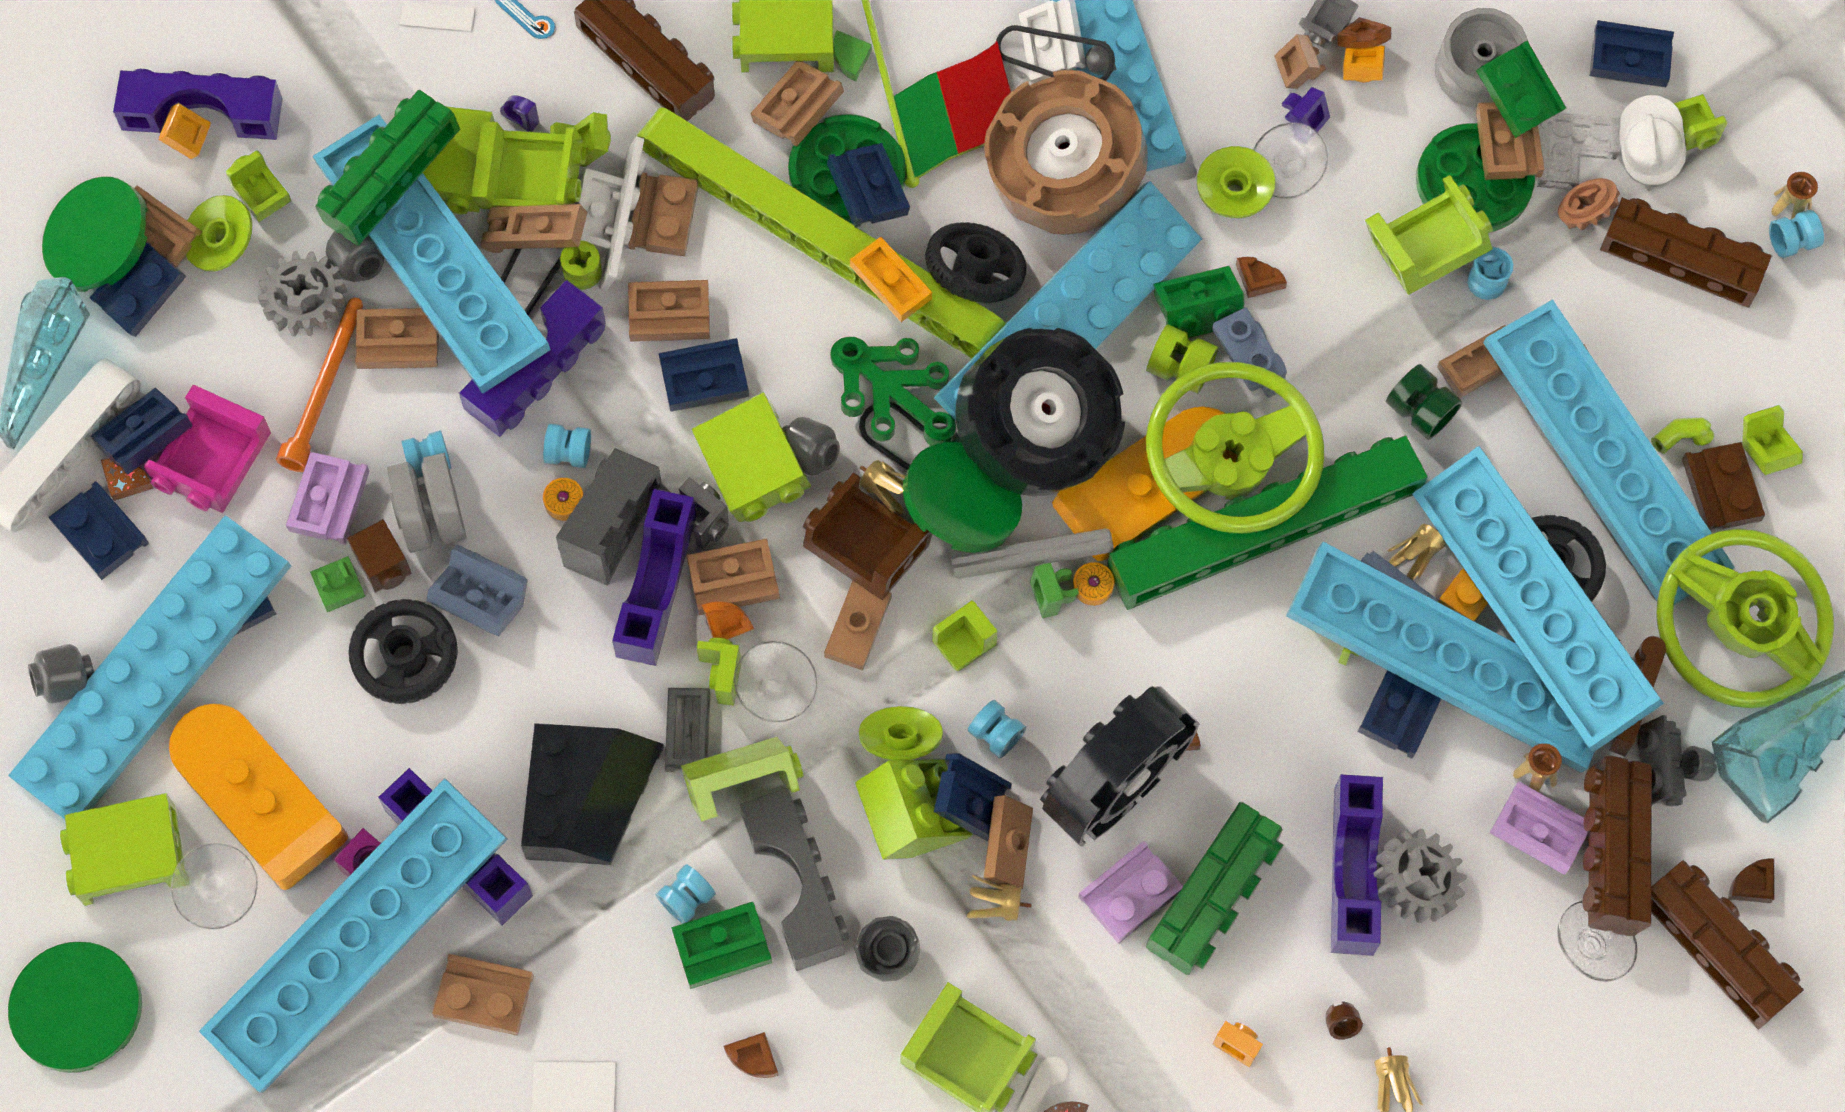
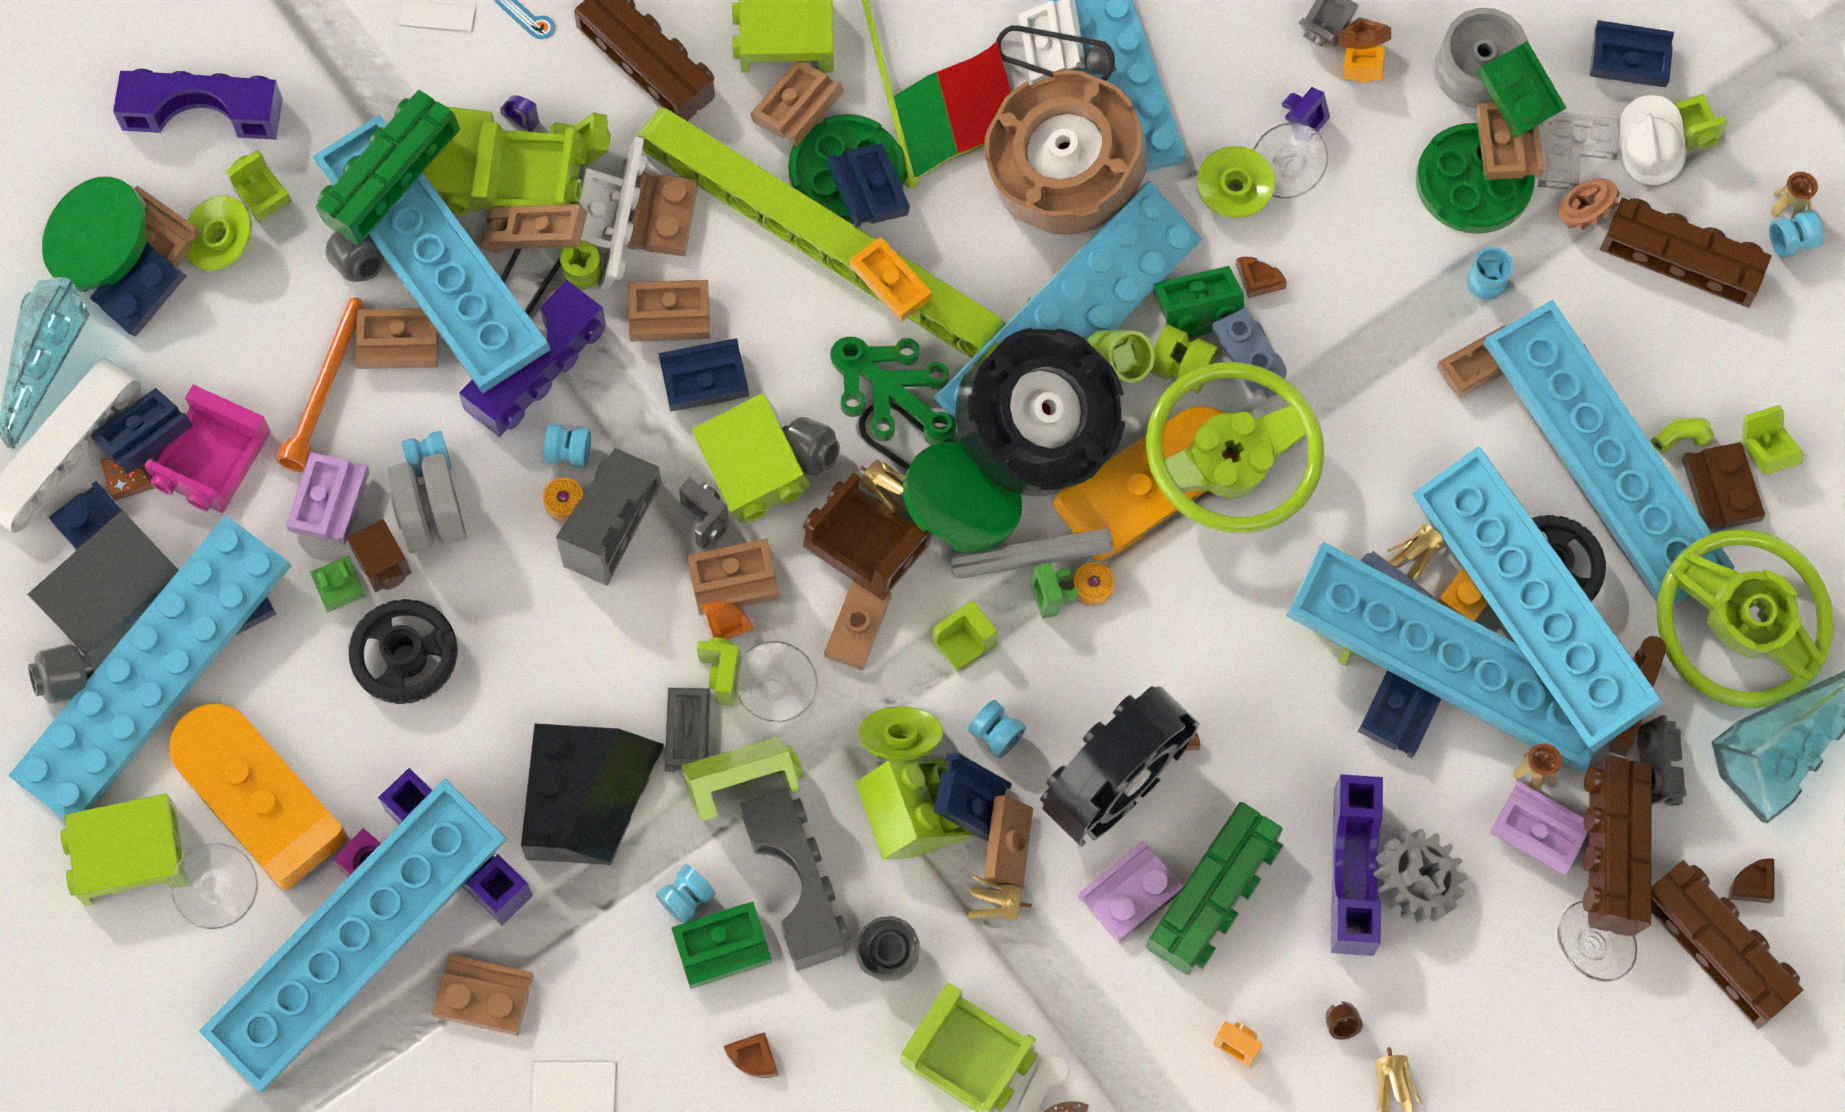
green tile [8,942,142,1073] -> none
light orange plate [158,103,211,159] -> none
light grey gear [258,251,347,336] -> none
sand blue bracket [427,545,528,637] -> none
dark purple arch [612,489,697,666] -> none
bright green tile [833,30,872,82] -> none
black wheel [925,222,1027,303] -> none
green brick [1107,435,1428,610] -> none
medium nougat tile [1274,34,1326,89] -> none
lime panel [1365,175,1493,295] -> none
dark green wheel [1385,364,1463,440] -> none
dark grey hinge [1680,746,1717,781] -> none
none -> dark grey tile [27,510,179,655]
none -> lime wheel [1087,330,1155,383]

